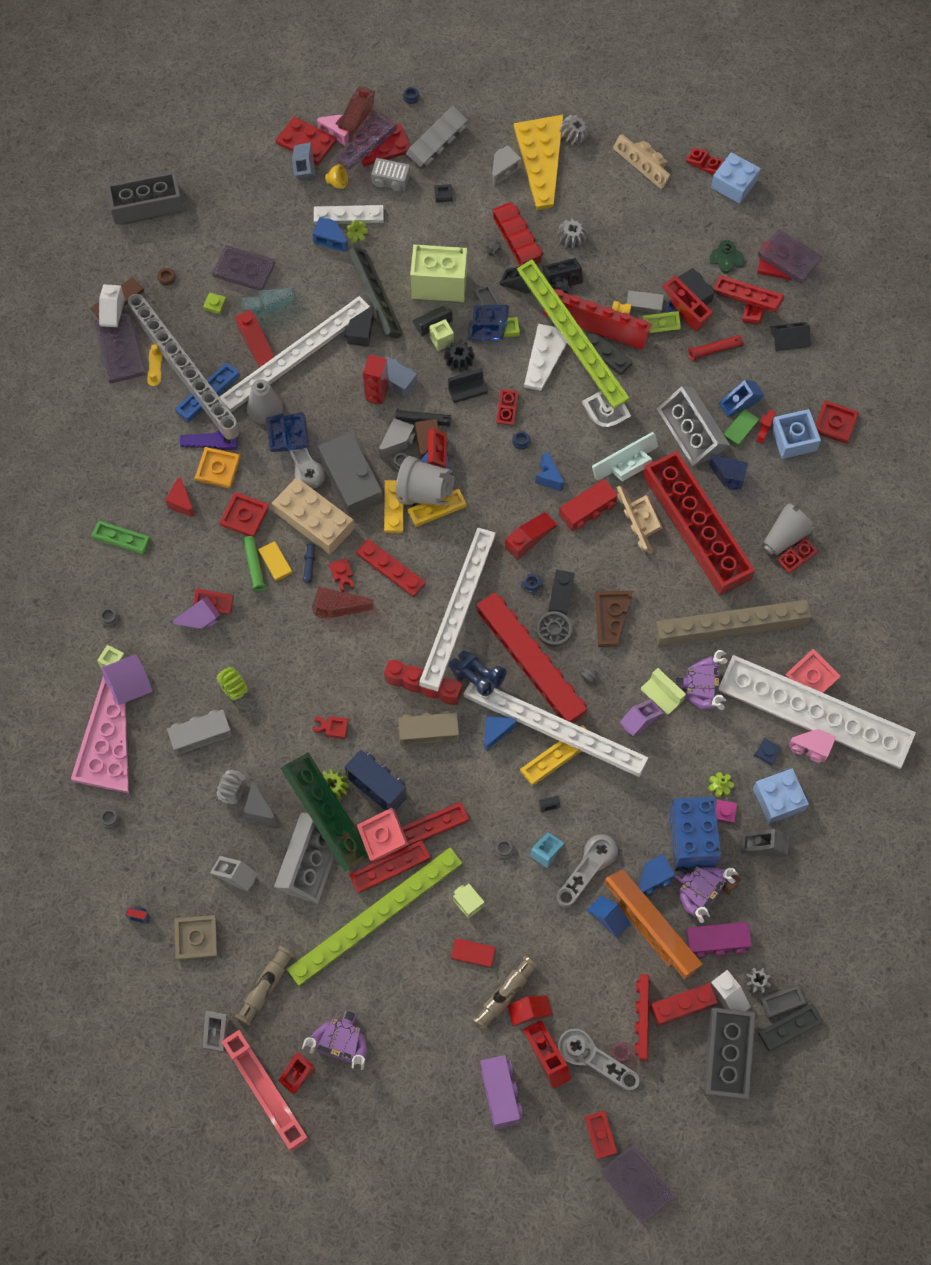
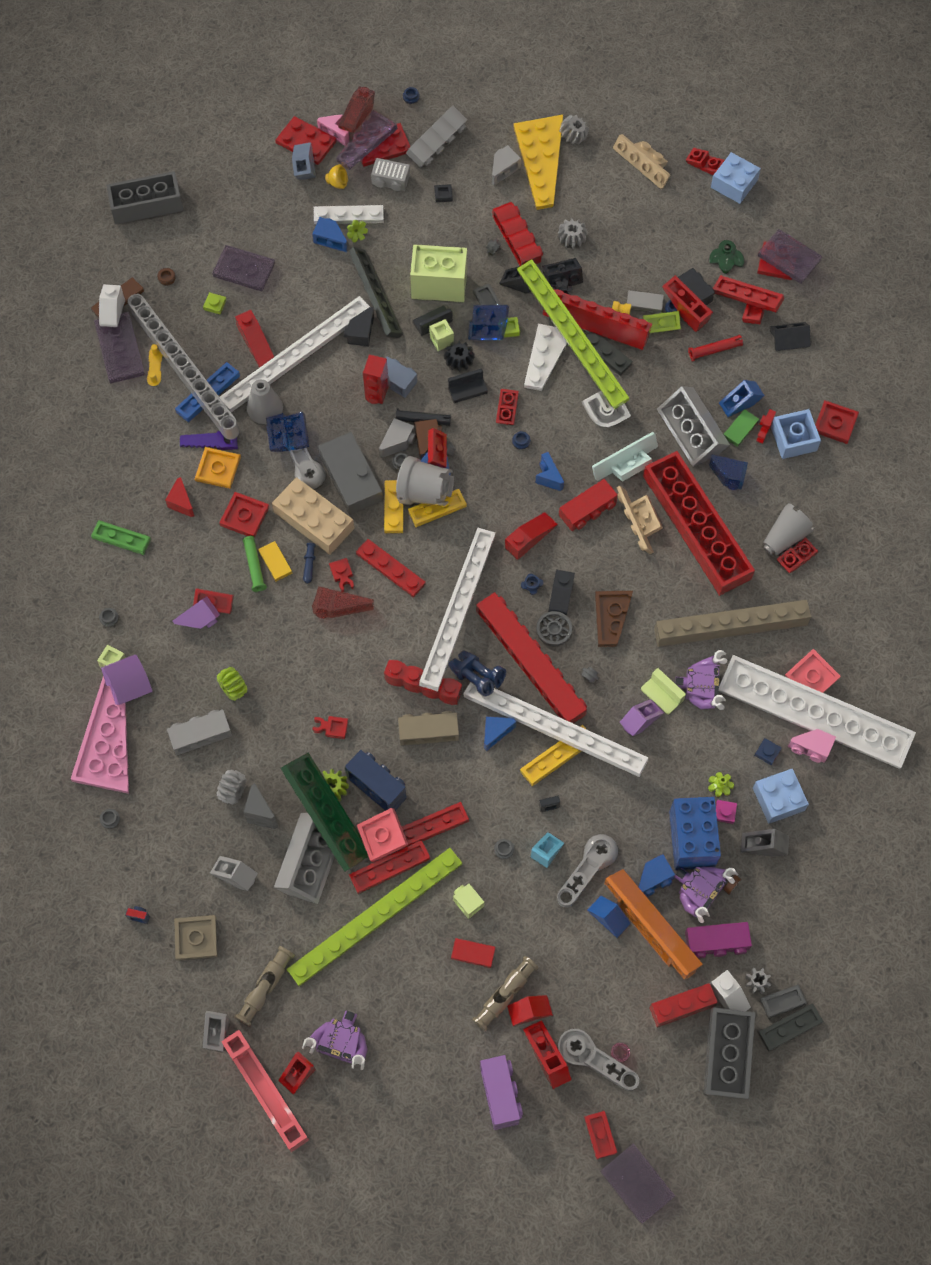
clear light blue slope [241,288,296,317] -> none
red plate [635,974,650,1062] -> none

